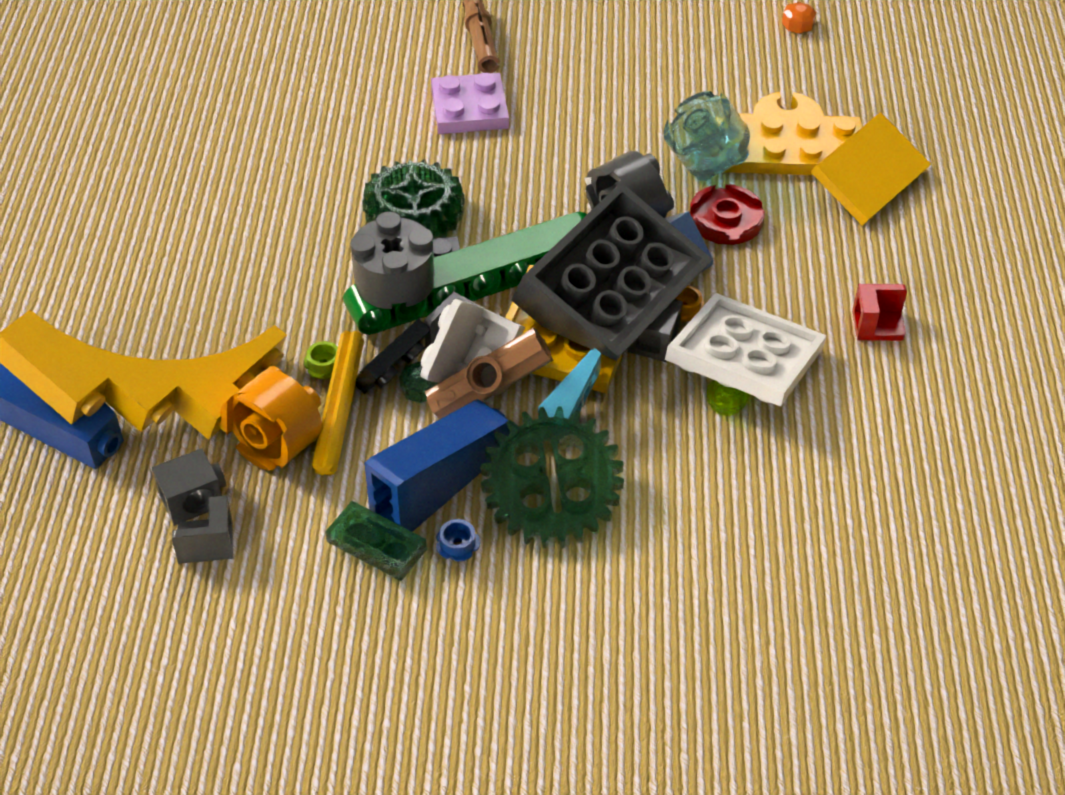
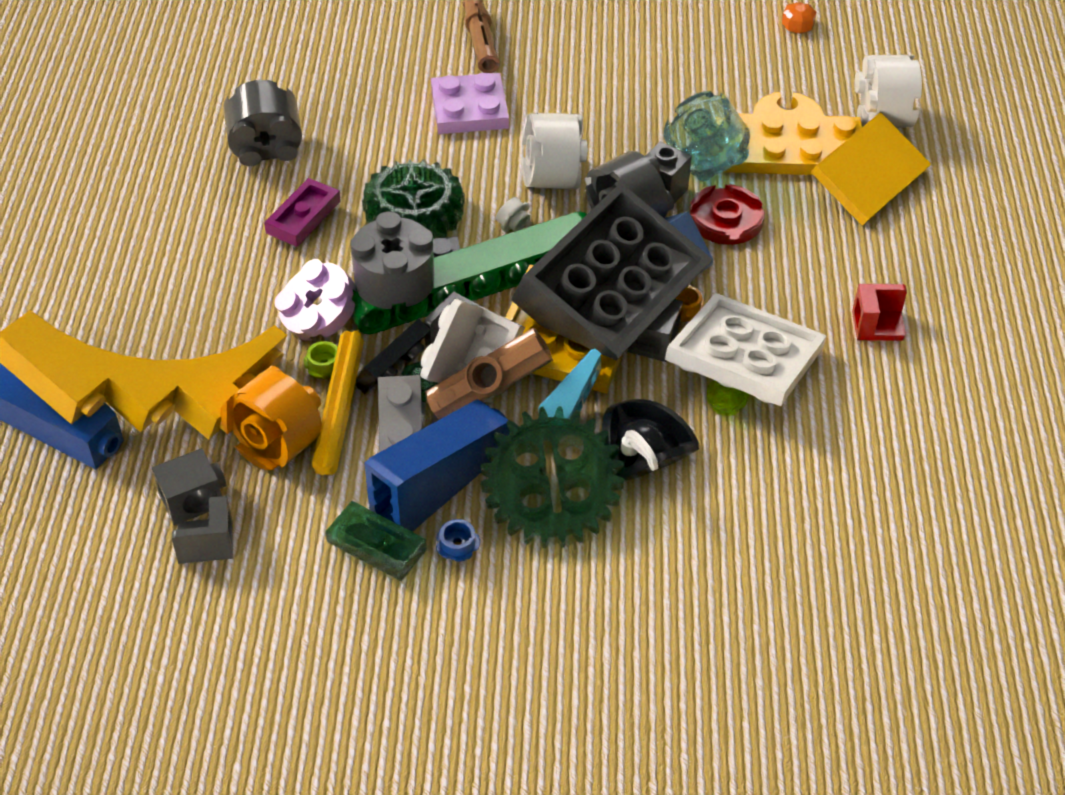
none -> dark grey brick [223,80,302,166]
none -> magenta plate [264,178,341,247]
none -> plate [275,259,356,341]
none -> light grey plate [378,375,422,452]
none -> white plate [495,197,530,232]
none -> white brick [521,113,588,189]
none -> black hat [602,399,699,482]
none -> dark grey brick [649,141,692,204]
none -> white brick [854,55,922,128]

